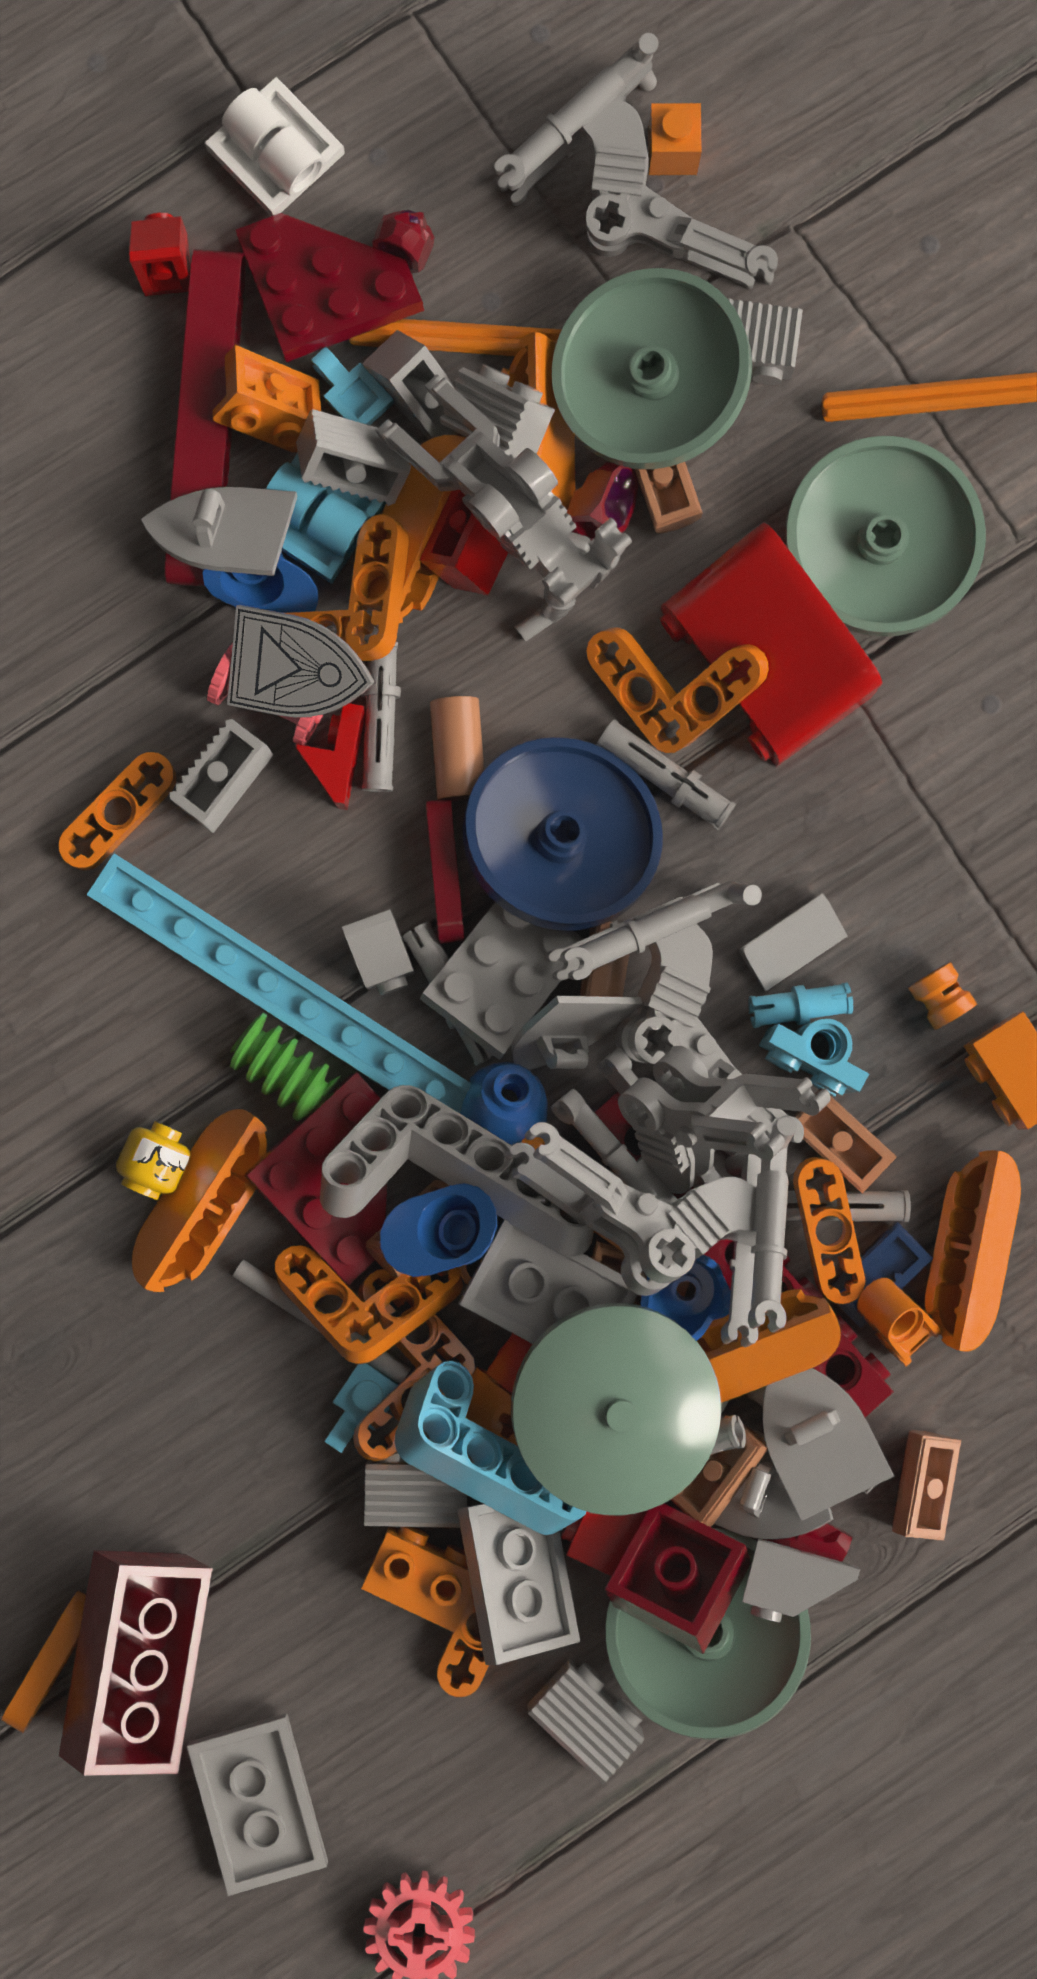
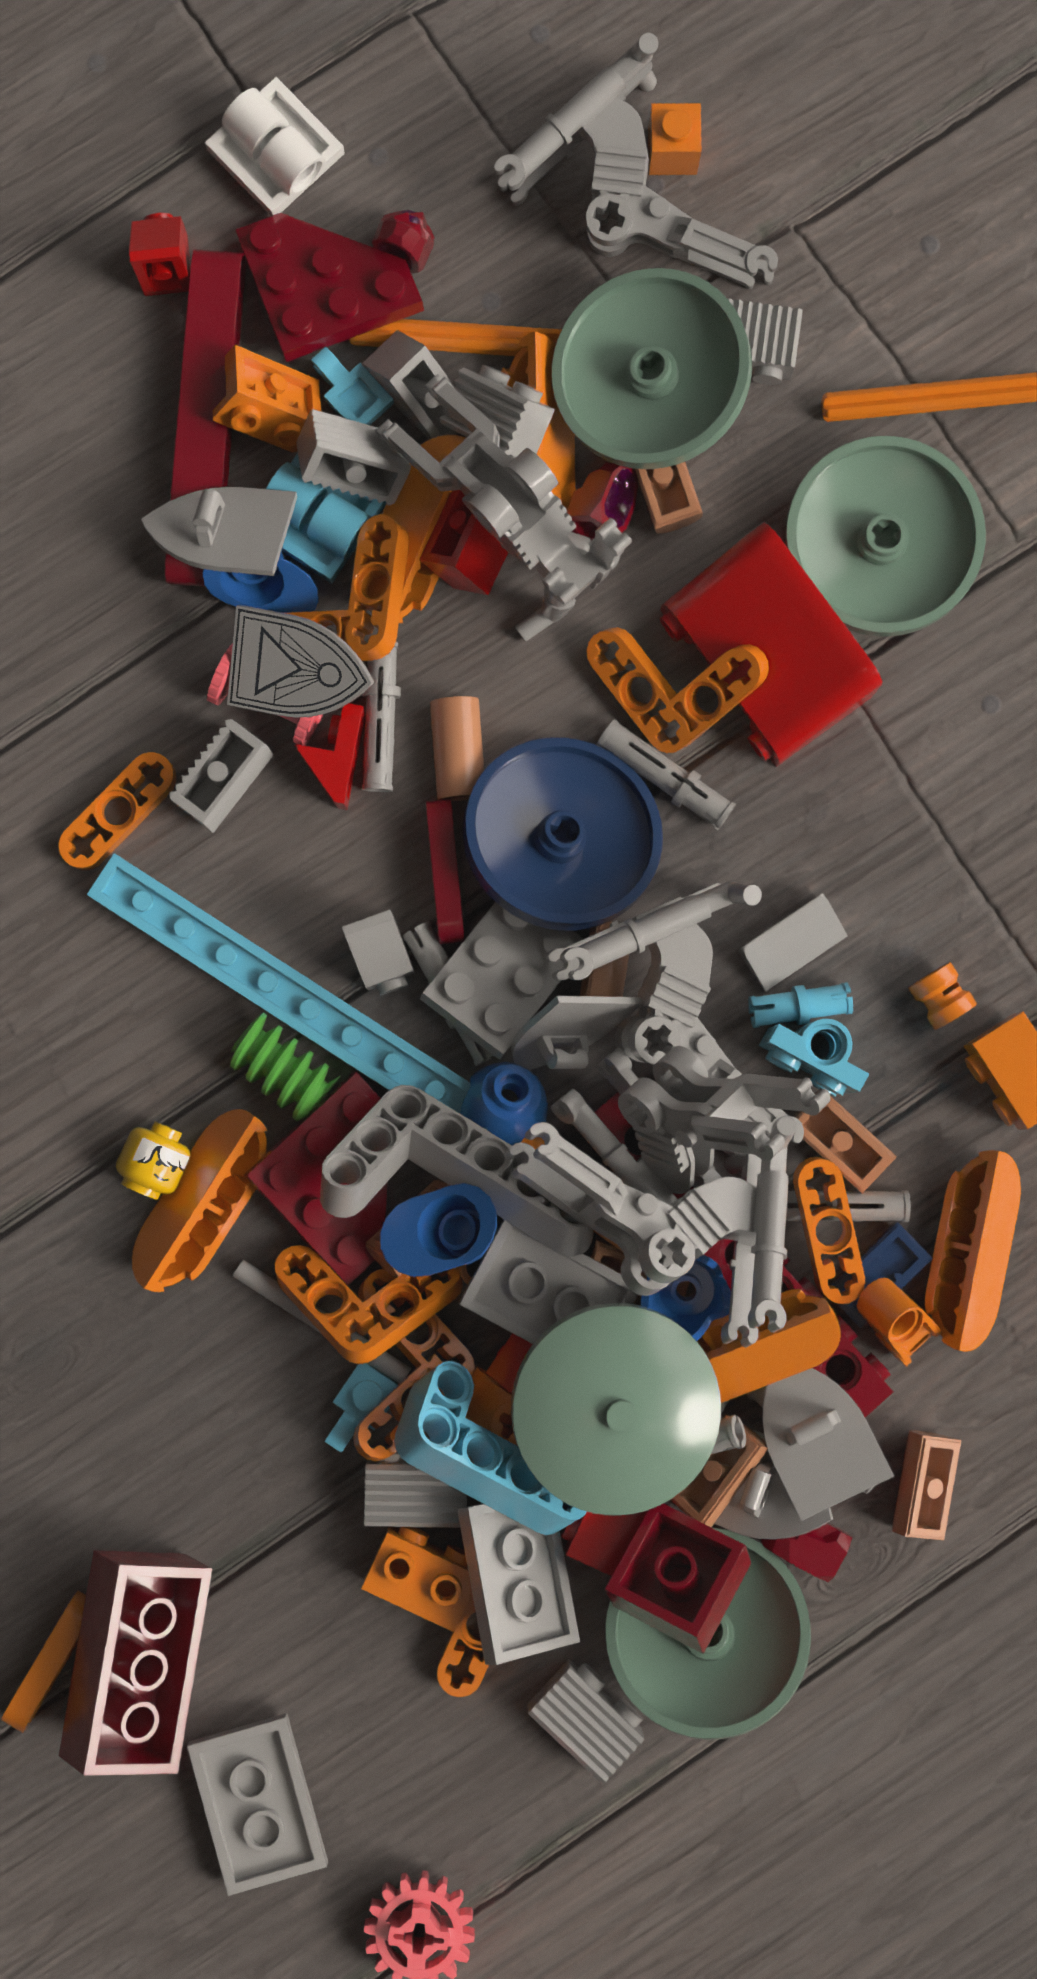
light grey slope [742,1538,860,1623] -> none

